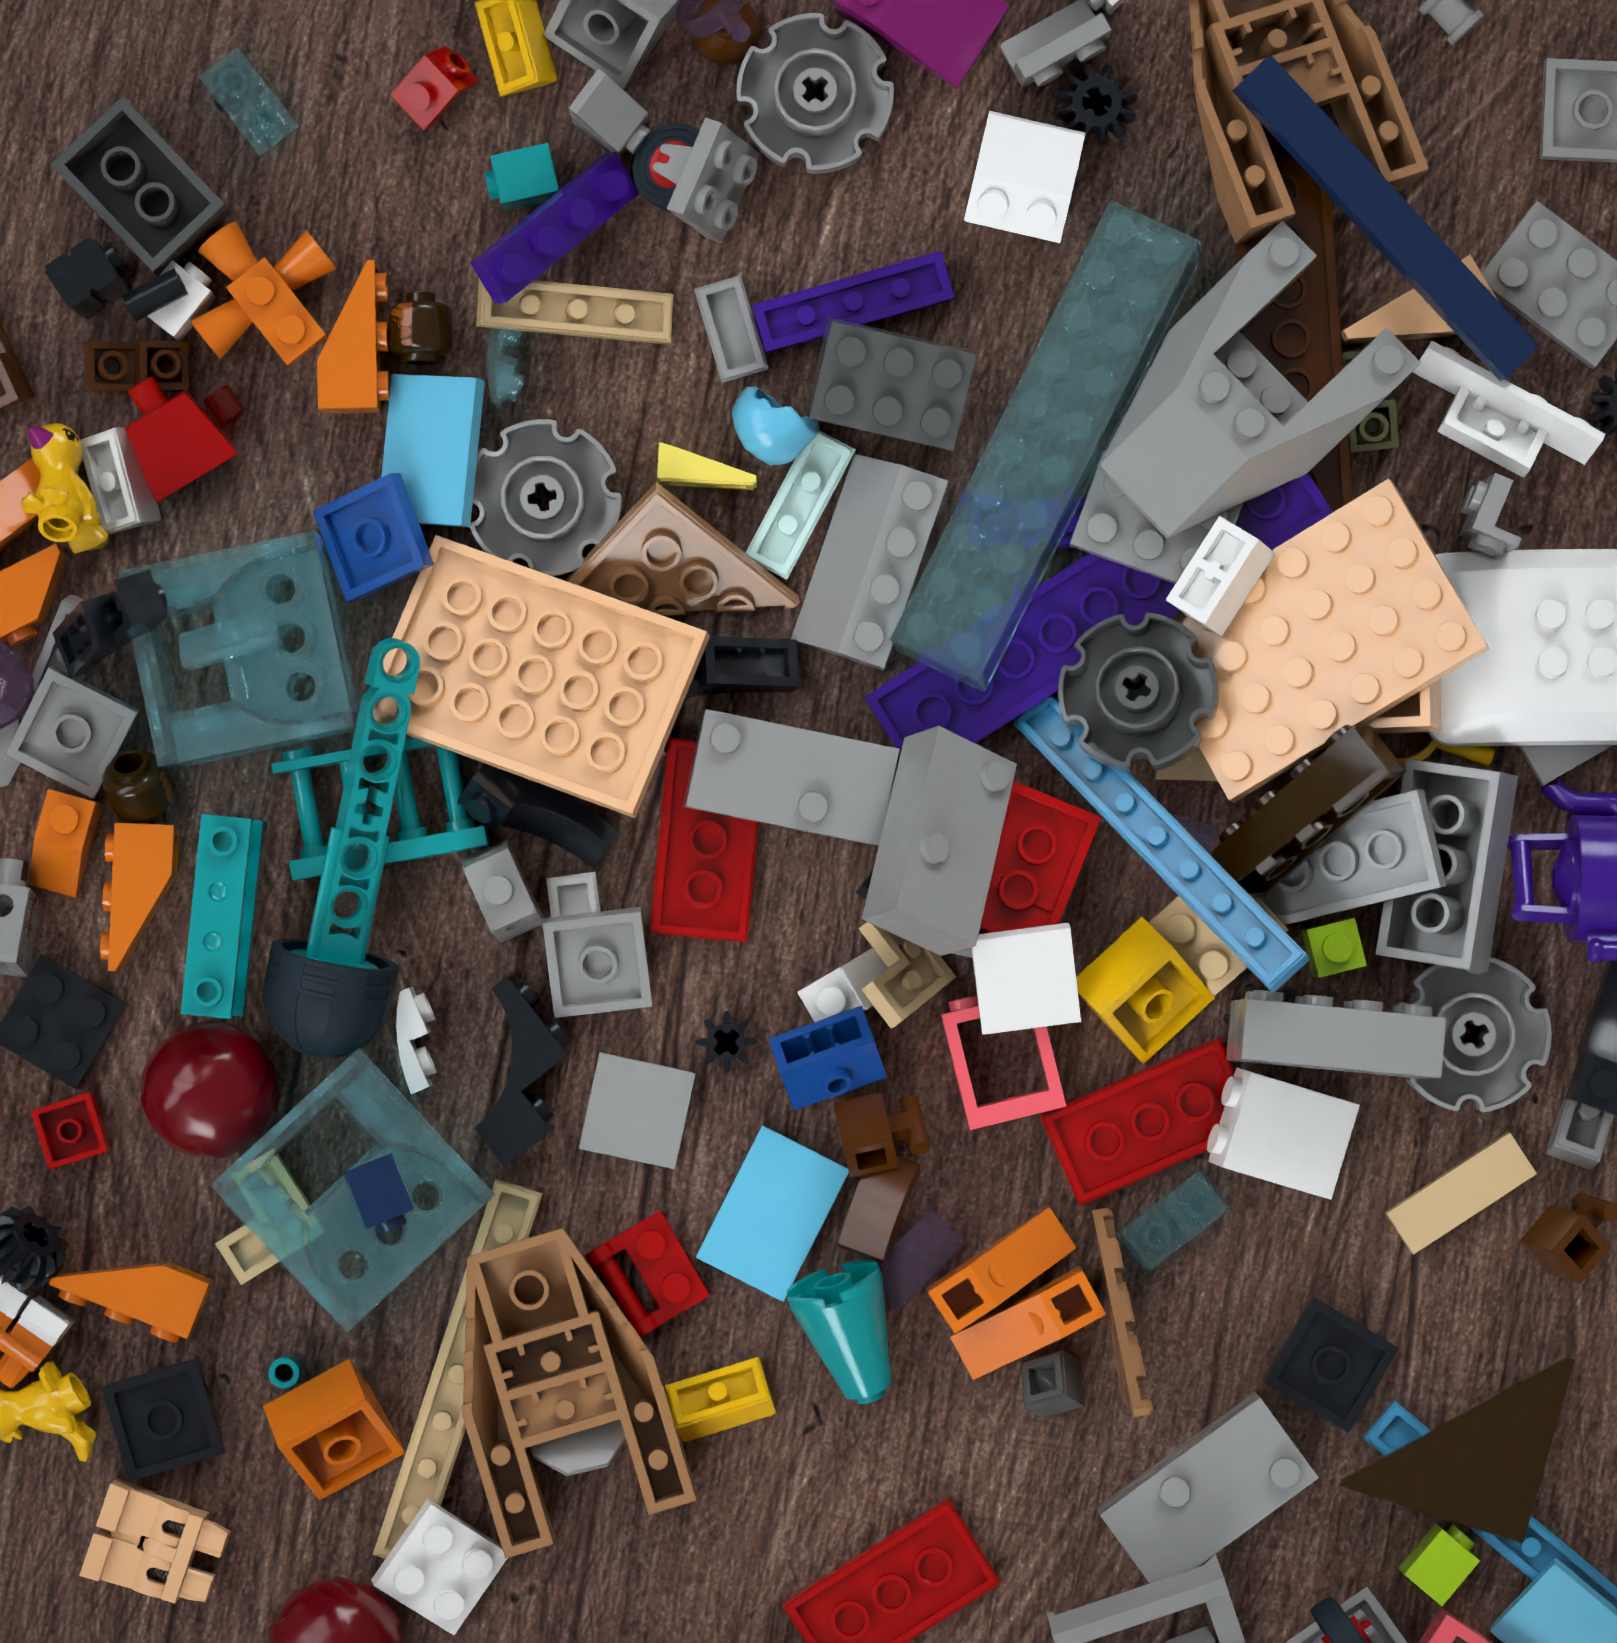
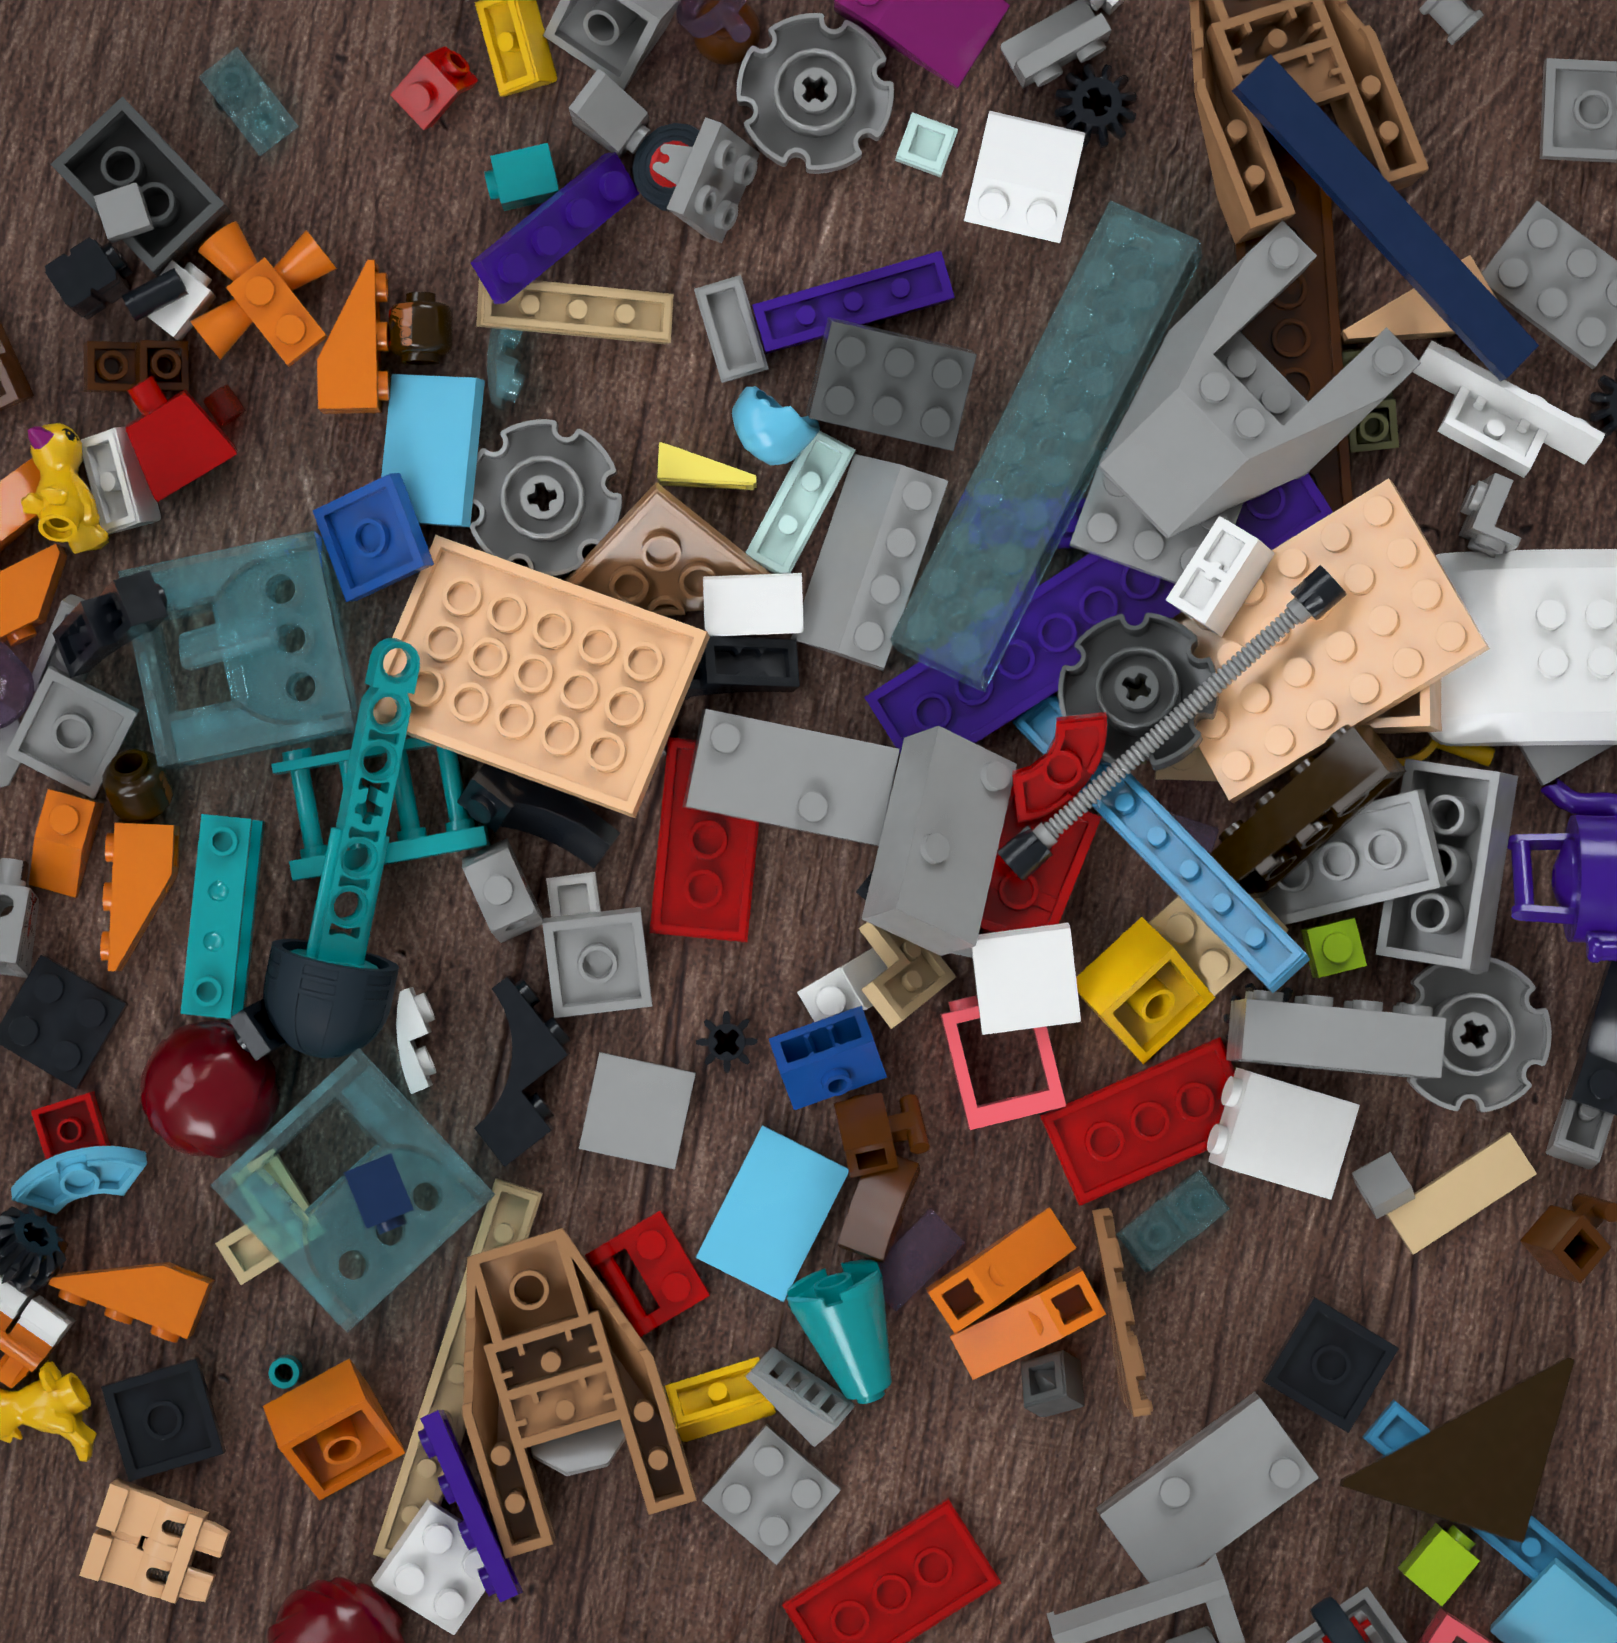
none -> medium azure tile [11,1146,147,1214]
none -> light grey piece [94,183,154,243]
none -> black plate [228,999,287,1061]
none -> dark purple plate [418,1410,523,1602]
none -> light grey plate [702,1423,841,1565]
none -> white slope [703,573,804,636]
none -> light grey slope [745,1347,855,1447]
none -> light aqua tile [895,112,958,178]
none -> light grey hose [997,565,1347,881]
none -> red tile [1012,712,1107,823]
none -> light grey piece [1352,1152,1415,1219]

